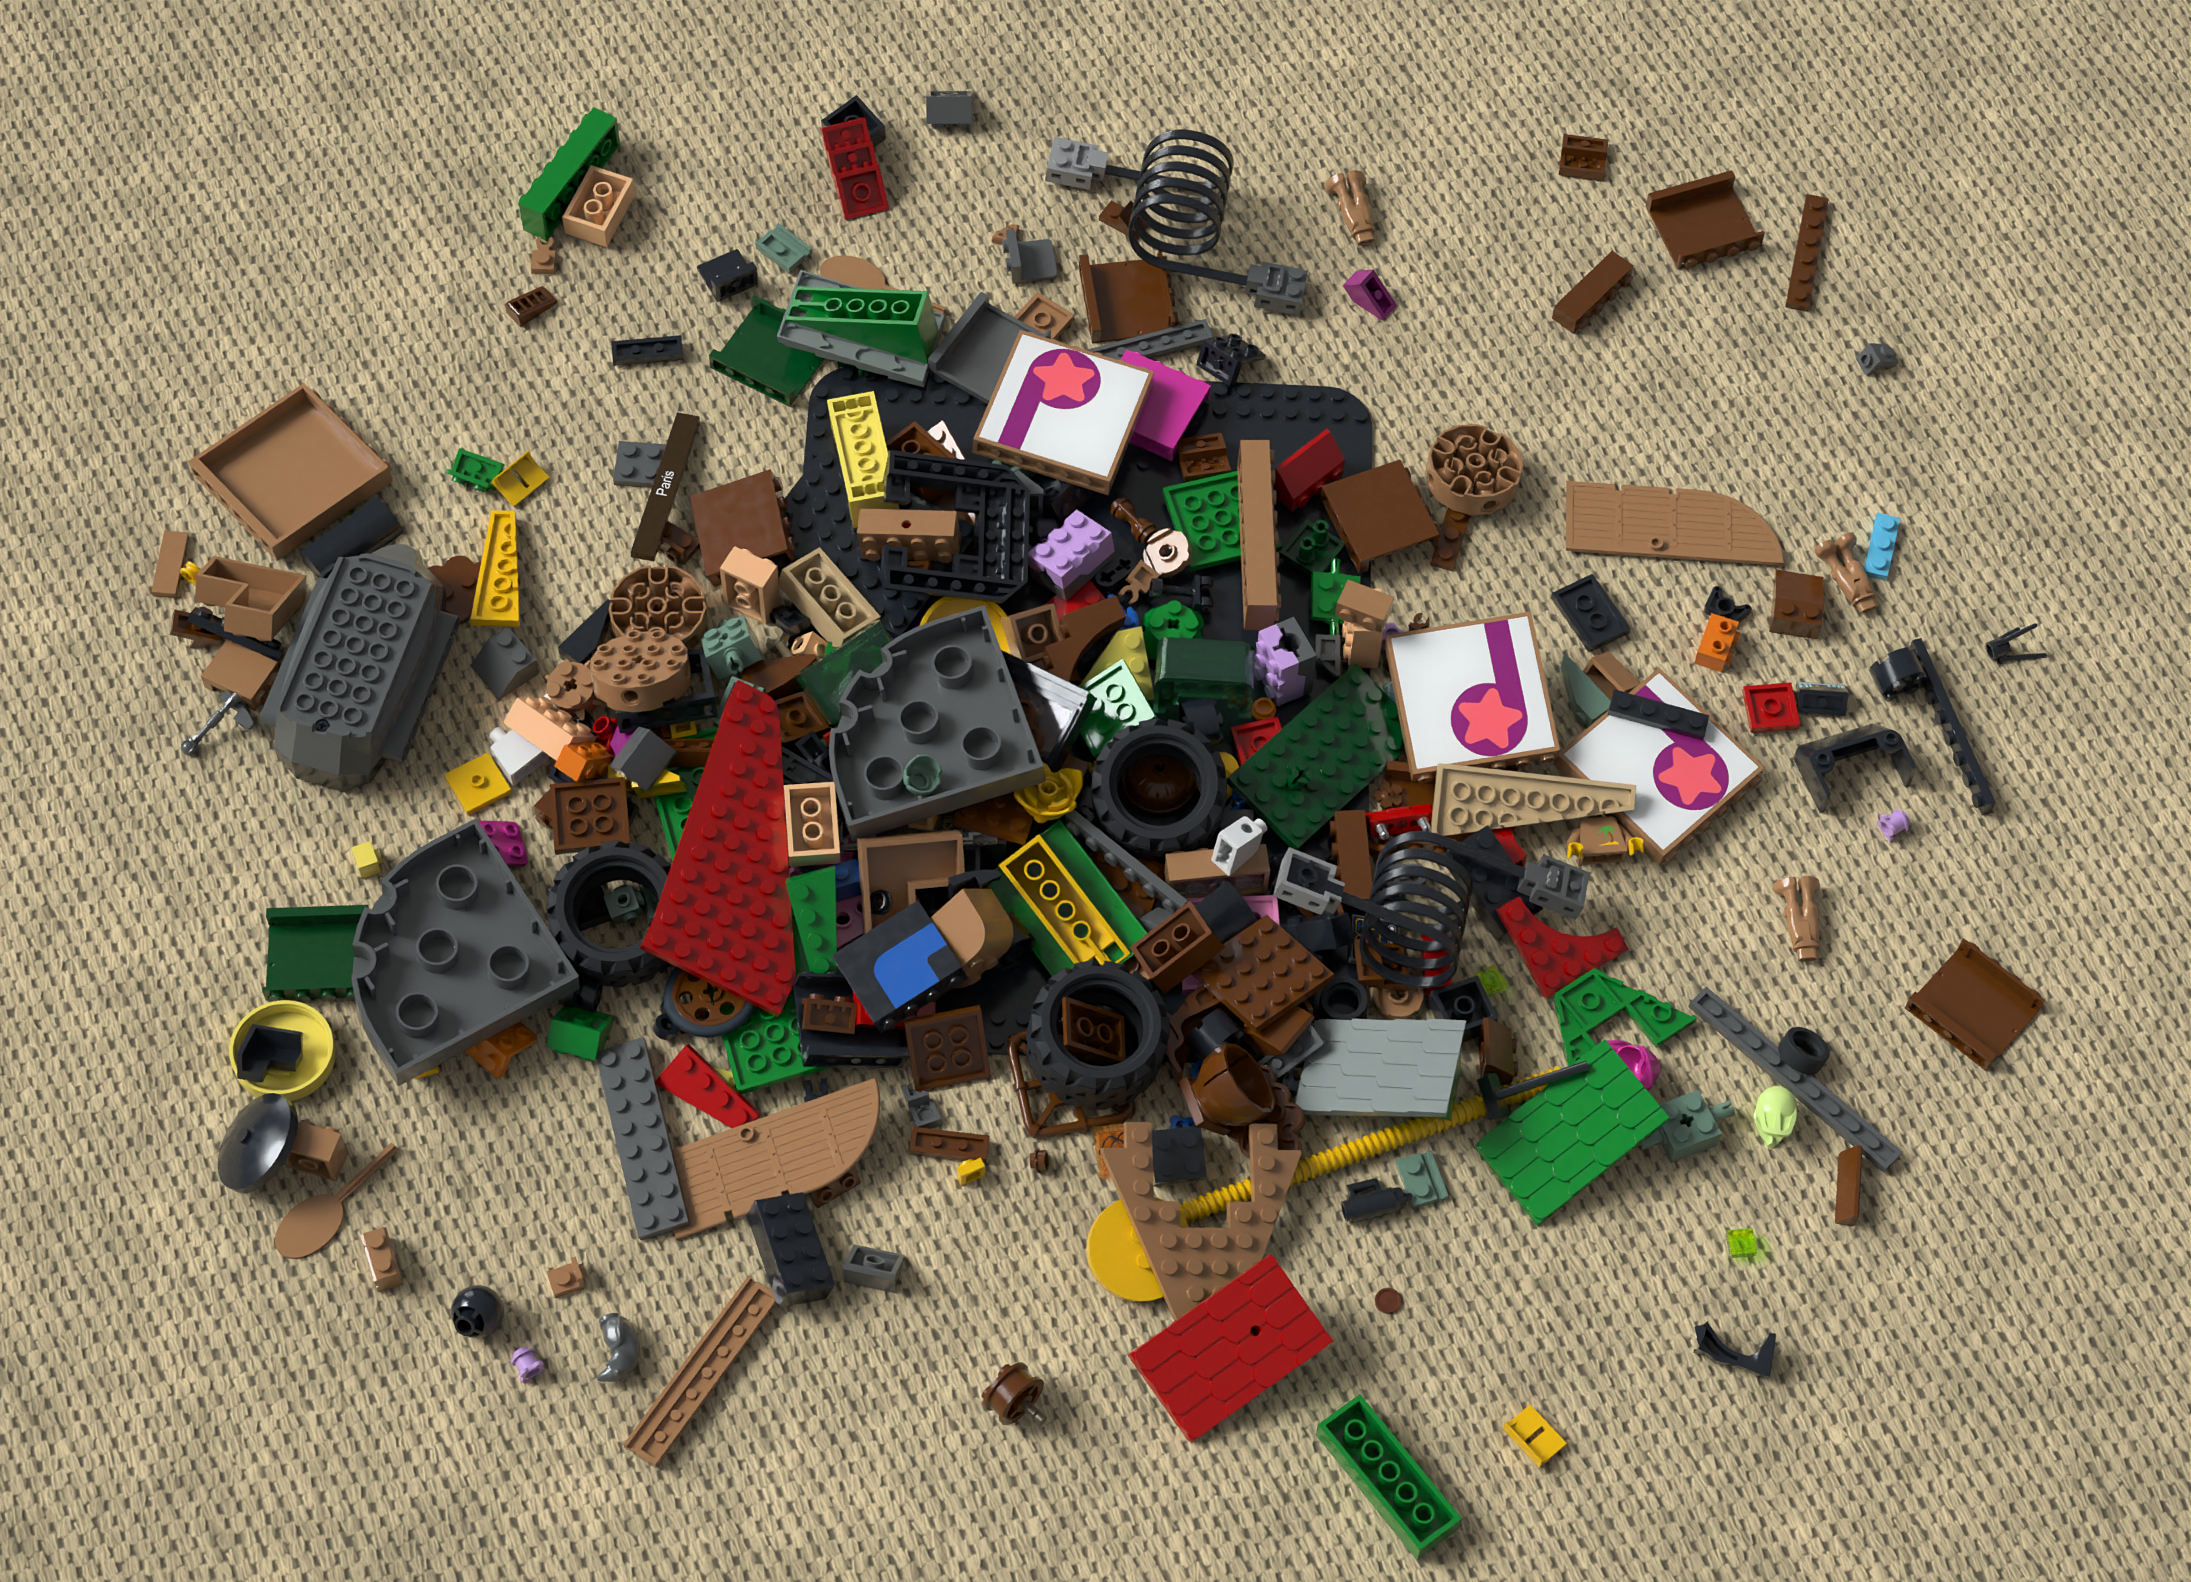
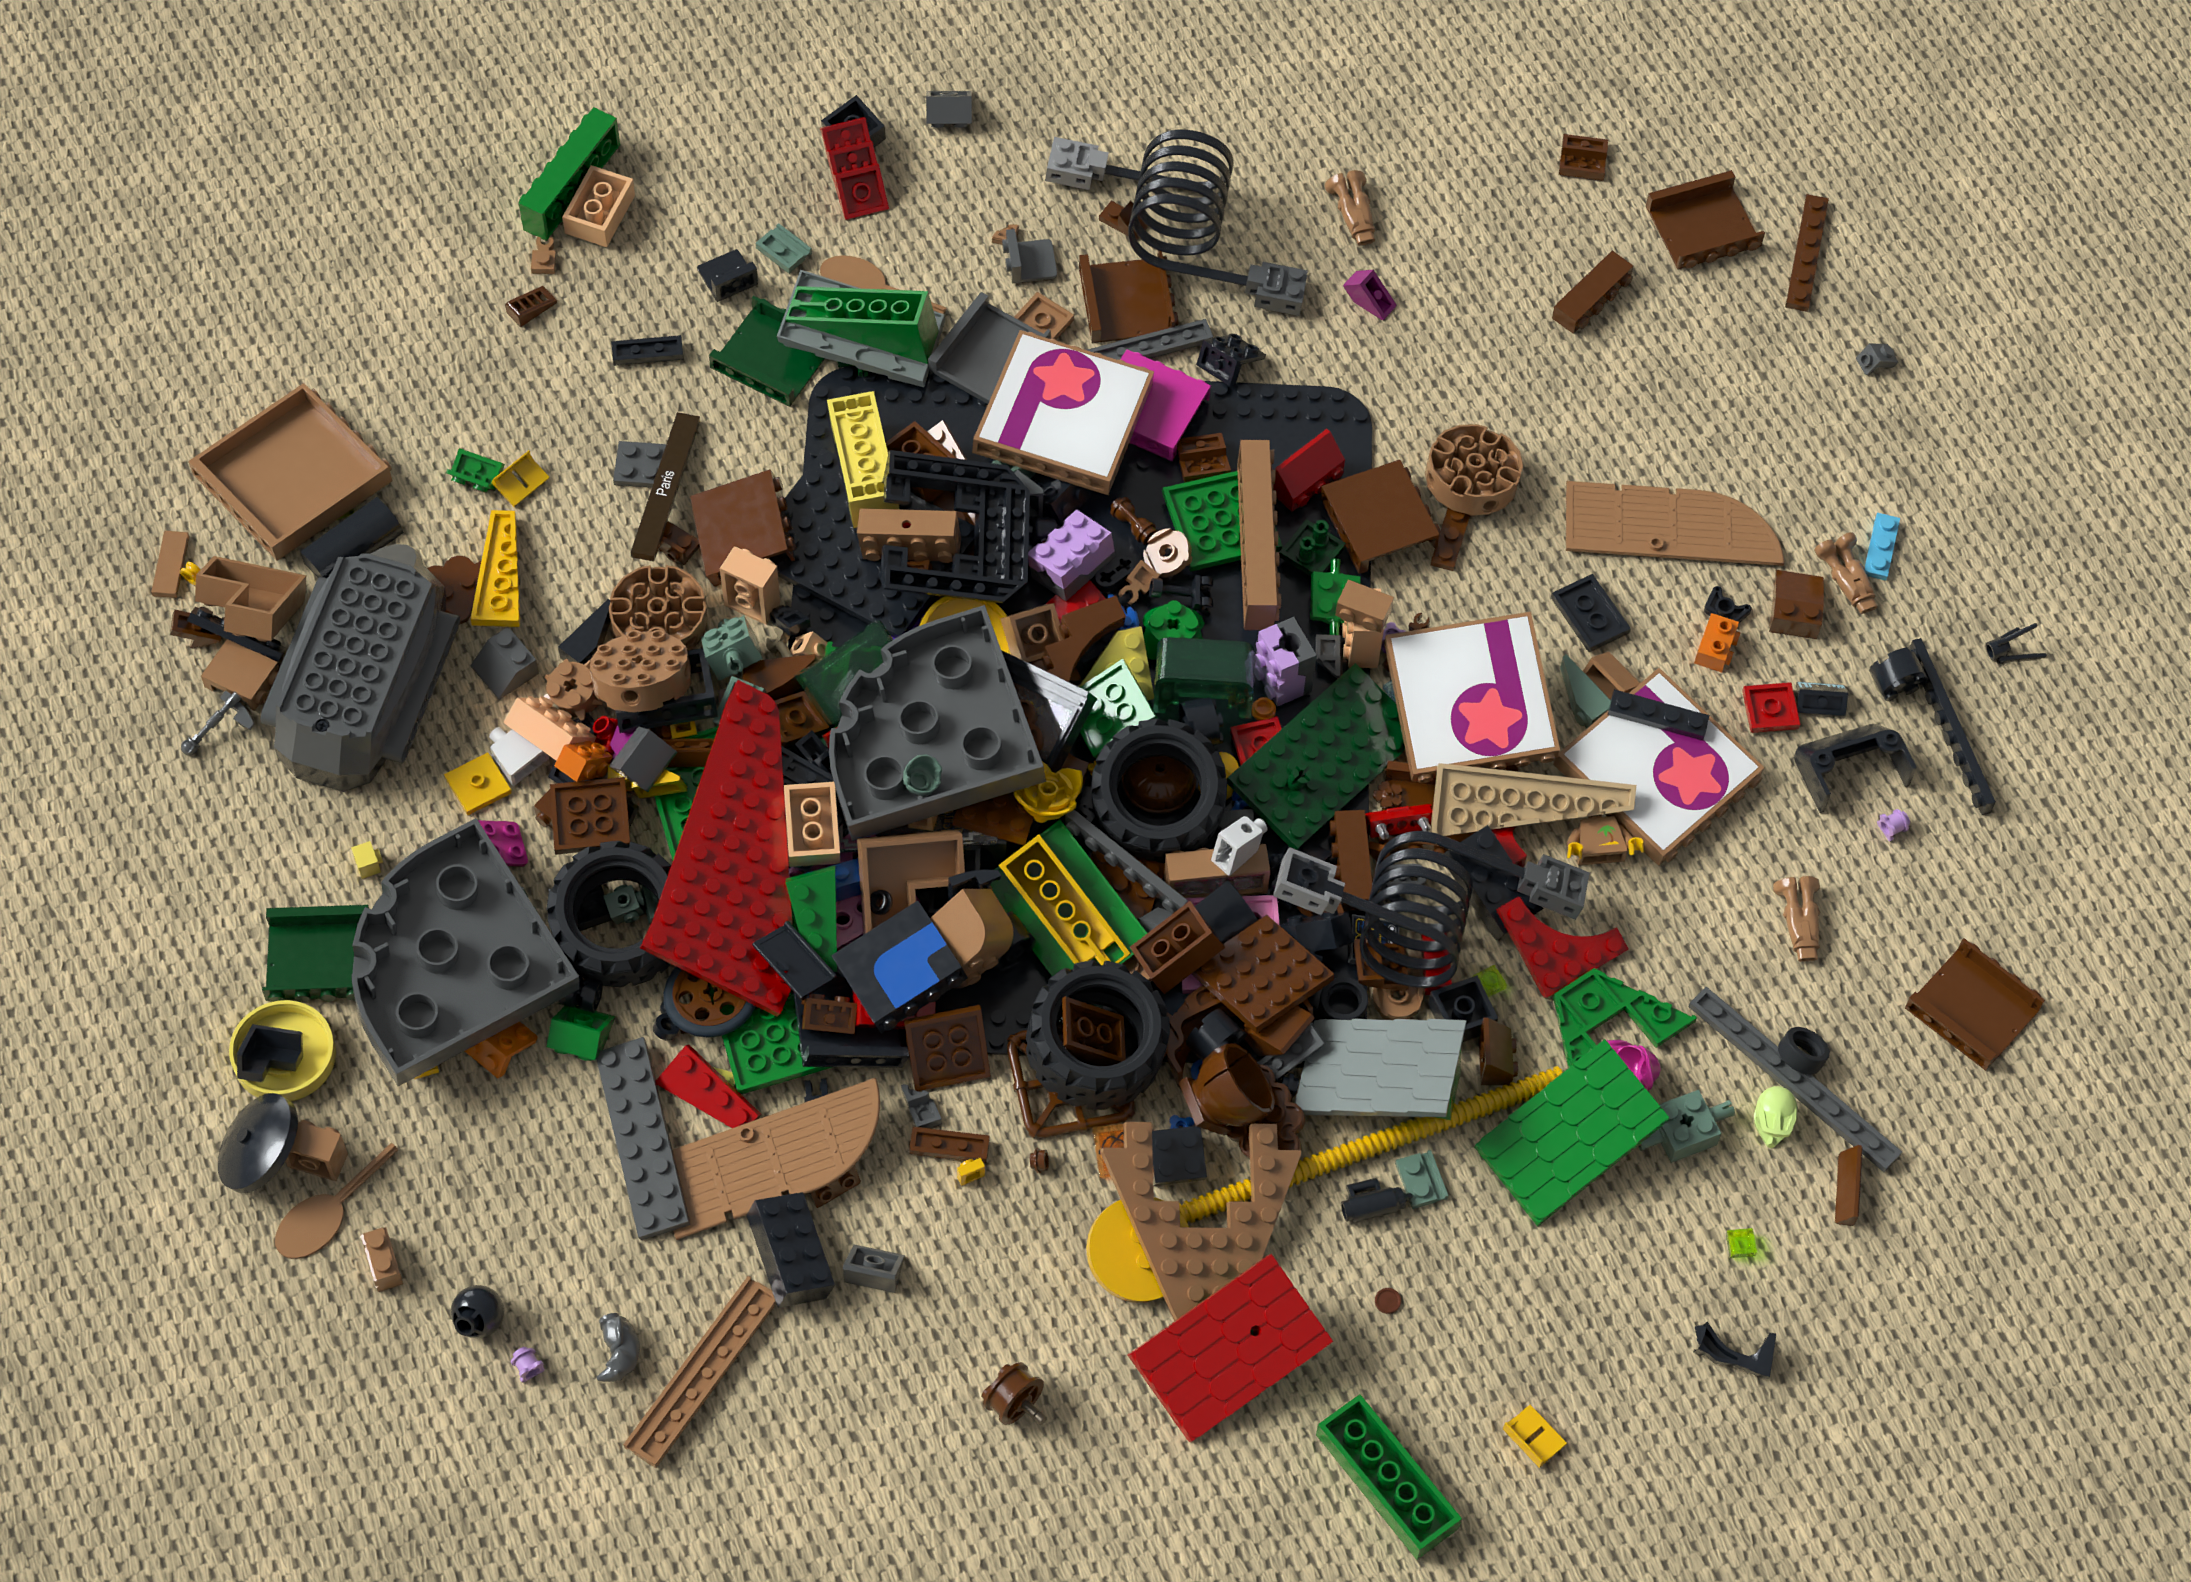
medium nougat bracket [547,1256,588,1298] -> none
tan slope [779,547,881,648] -> none
black piece [1477,1061,1589,1120] -> none
none -> black door [752,921,837,1001]

